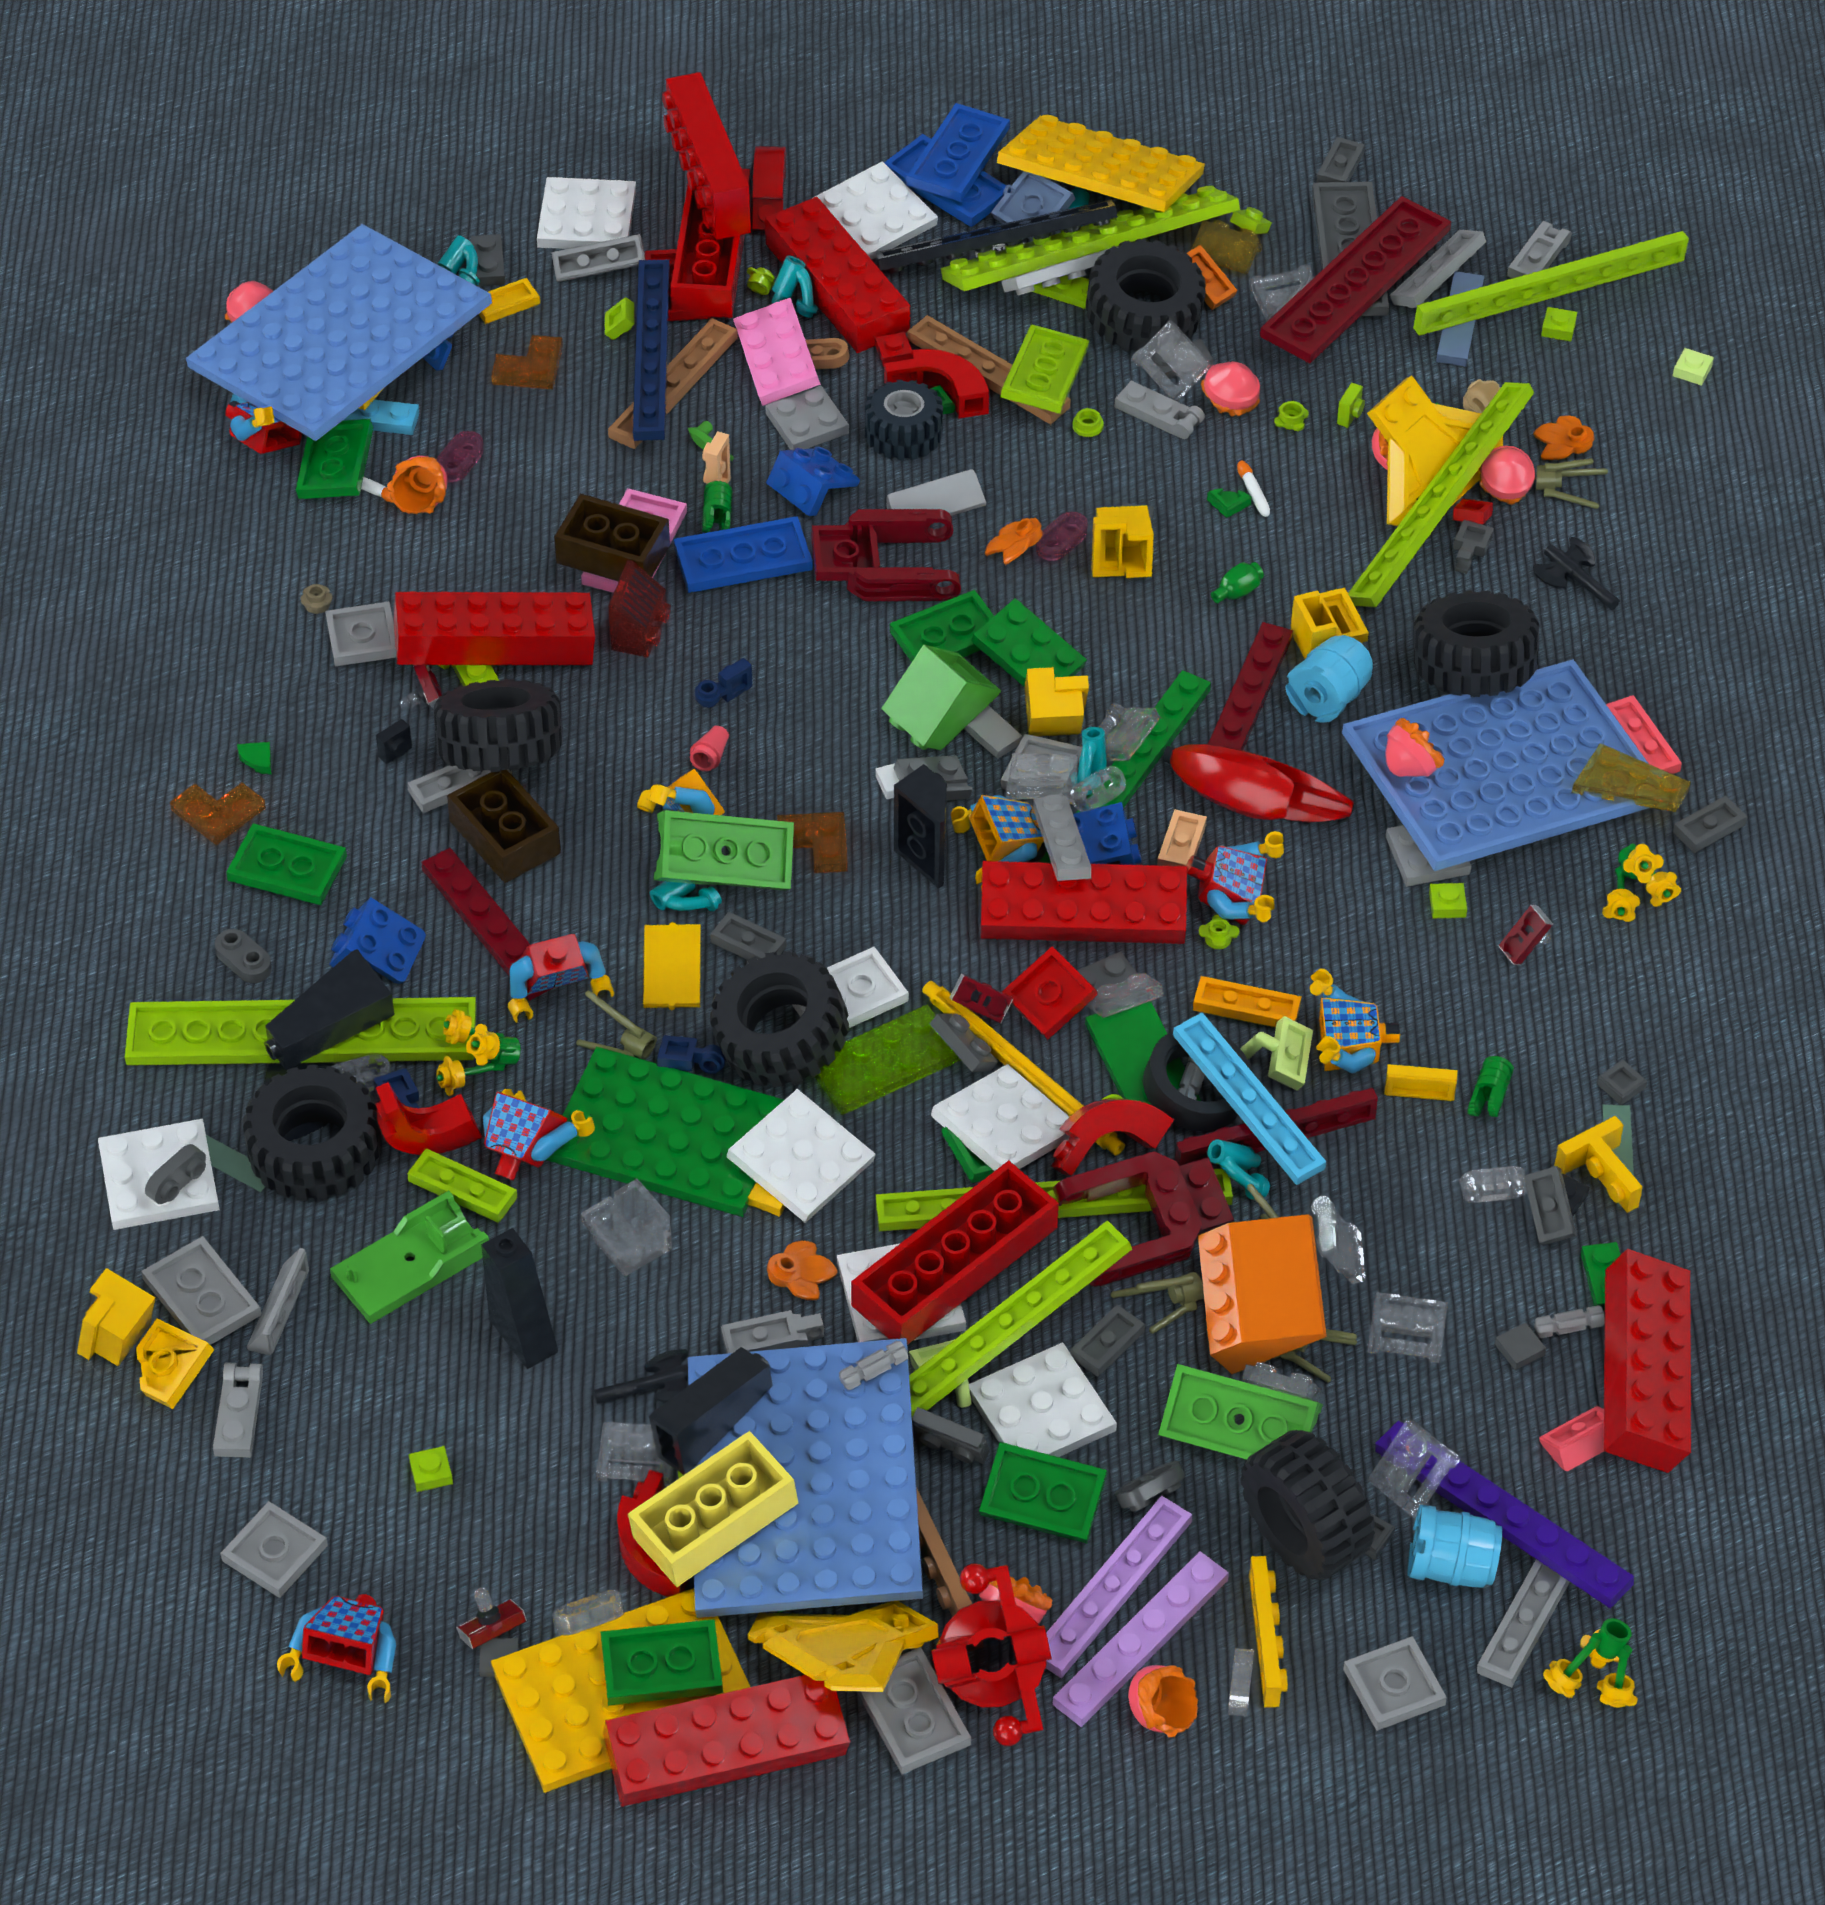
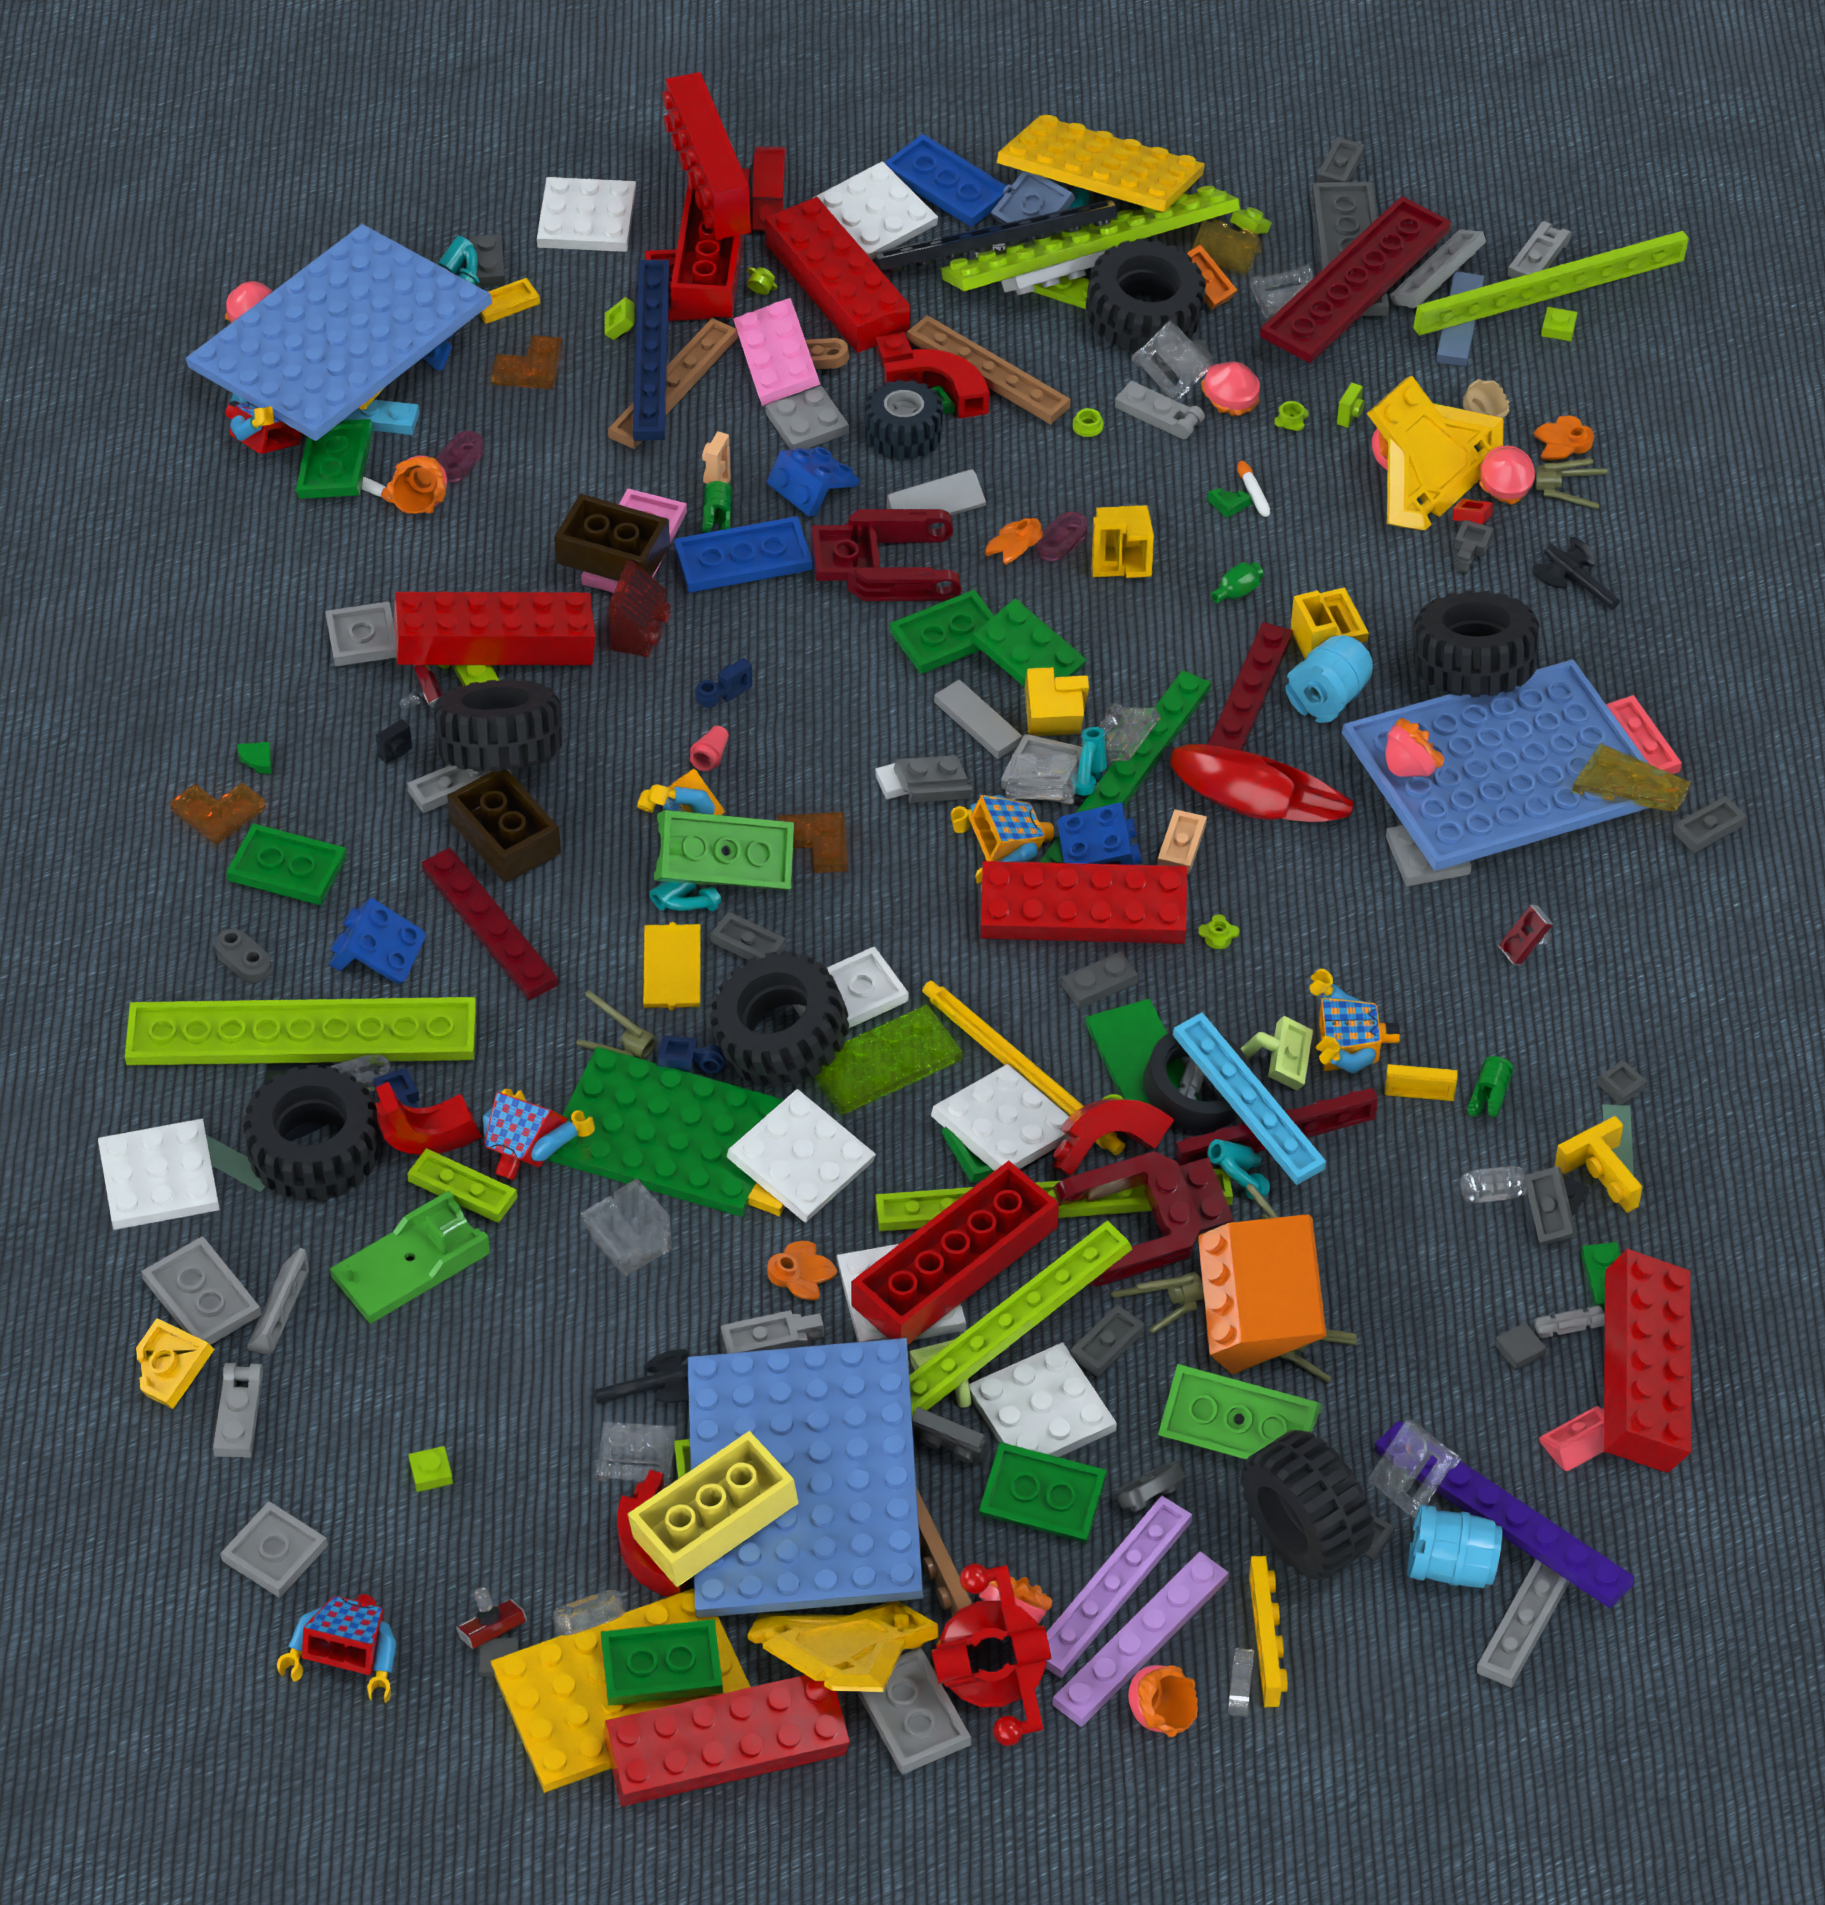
yellow plate [77,1268,156,1366] -> none
dark grey plate [145,1144,206,1204] -> none
black slope [264,949,395,1070] -> none
dark tan plate [300,584,333,614] -> none
yellow plant [436,1009,521,1096] -> none
black slope [481,1228,558,1369] -> none
torso [507,934,614,1023] -> none
light grey slope [551,234,645,282] -> none
black slope [649,1347,773,1475] -> none
bright green bar [688,421,734,461] -> none
teal plant [771,256,818,318] -> none
light grey axle [839,1341,908,1390] -> none
bright green slope [881,644,1001,750] -> none
black slope [894,764,947,888] -> none
blue plate [906,103,1010,202] -> none
dark grey plate [930,1014,998,1072] -> none
dark red piece [949,973,1013,1023] -> none
lime tile [1000,324,1090,414] -> none
red plate [1001,946,1098,1040] -> none
light grey plate [1033,795,1091,881] -> none
clear beam [1071,766,1126,812] -> none
clear plate [1087,973,1164,1018] -> none
torso [1186,831,1284,925] -> none
light orange plate [1193,976,1302,1027] -> none
clear plate [1242,1362,1322,1402] -> none
clear plate [1311,1196,1365,1284] -> none
light grey plate [1343,1636,1447,1731] -> none
lime plate [1348,382,1534,608] -> none
clear plate [1367,1292,1448,1363] -> none
lime plate [1429,883,1467,919] -> none
plant [1543,1618,1638,1708] -> none
yellow plant [1602,843,1681,922] -> none
yellowish green plate [1673,348,1714,386] -> none

